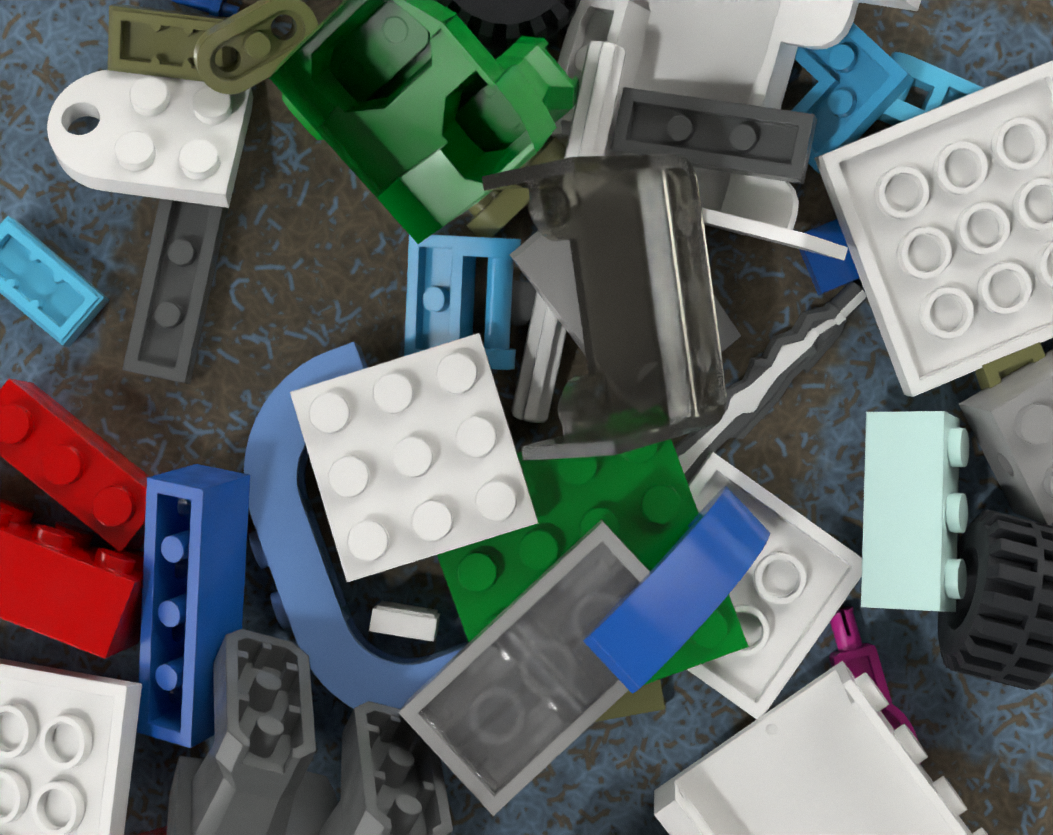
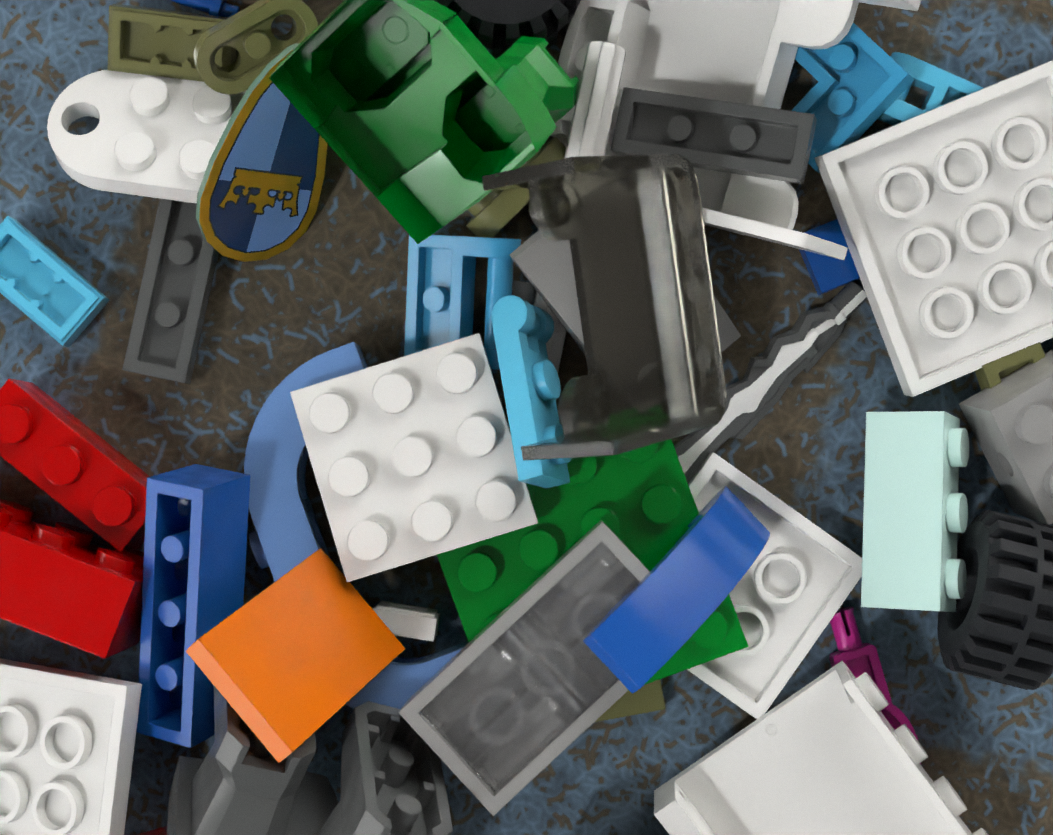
none -> orange tile [186,548,406,763]
none -> shield [196,43,328,262]
none -> medium azure plate [491,295,572,489]

